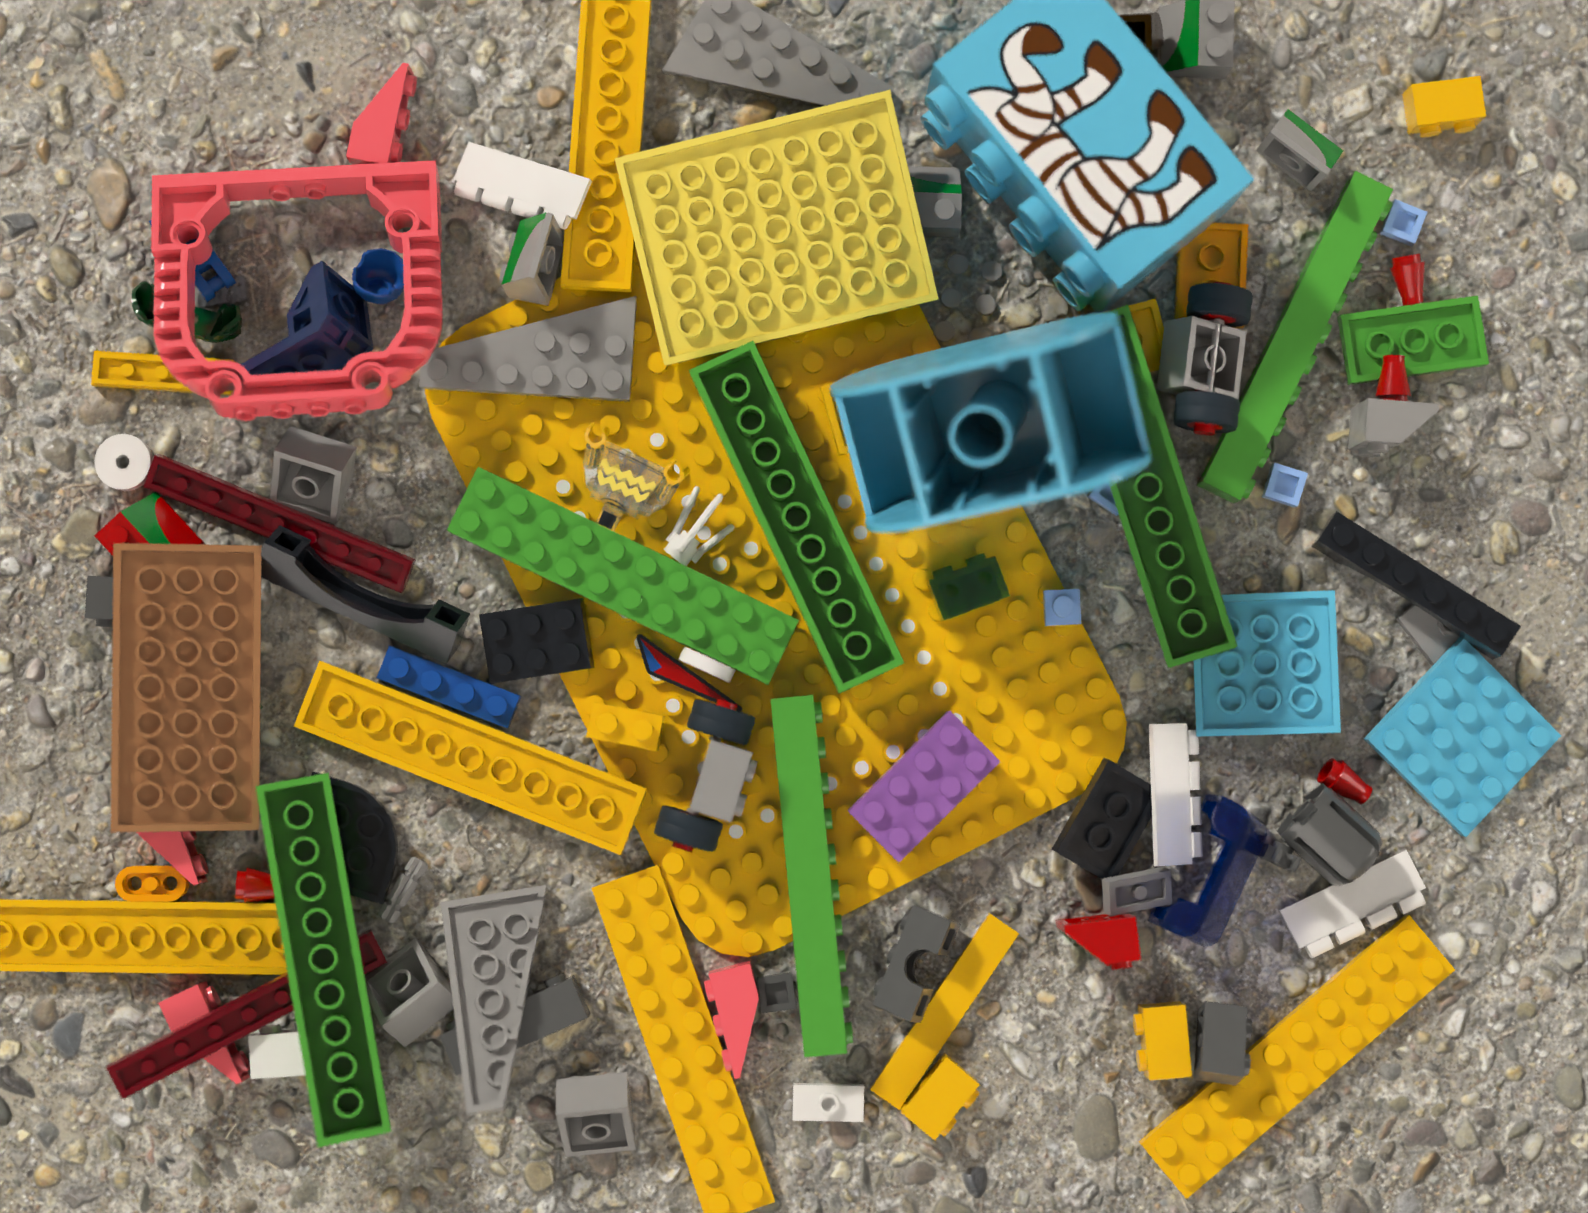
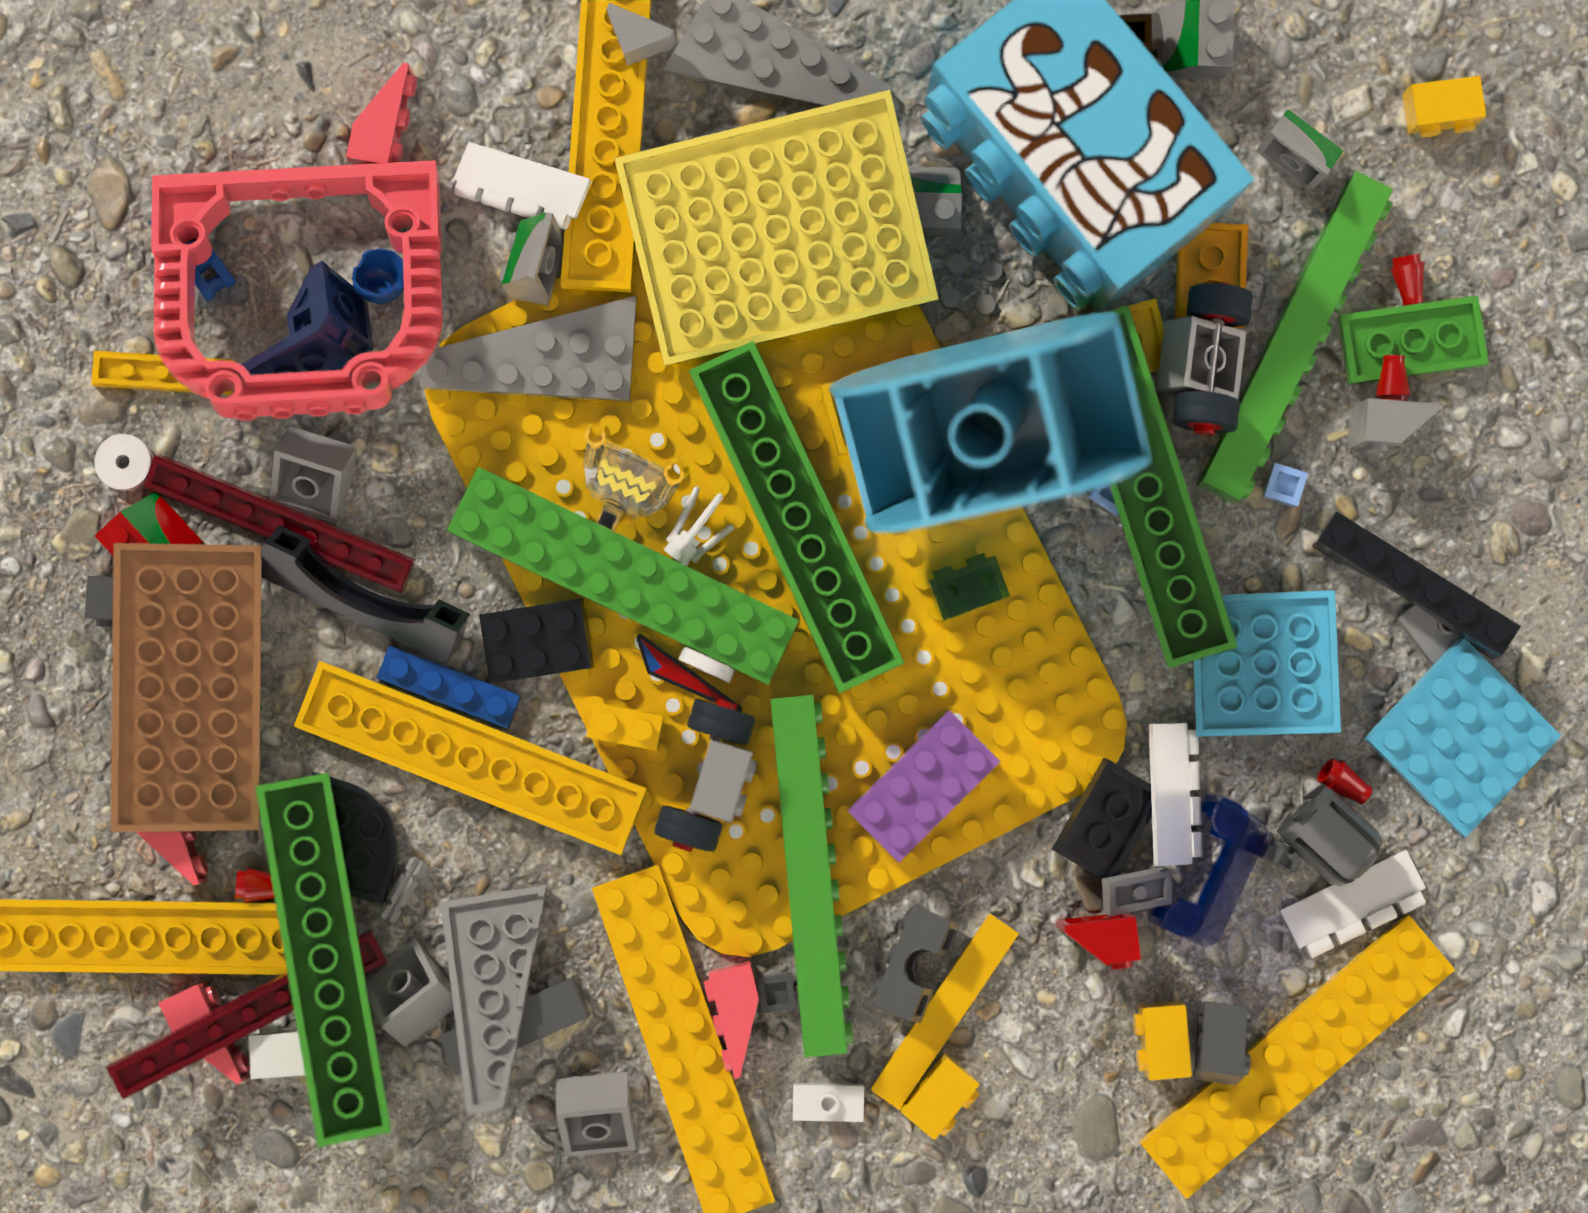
light orange plate [115,865,190,902] -> none
dark green piece [132,281,242,343] -> none
light blue plate [1043,589,1082,626] -> none
light blue plate [1379,199,1427,247] -> none
none -> light grey slope [607,3,676,66]

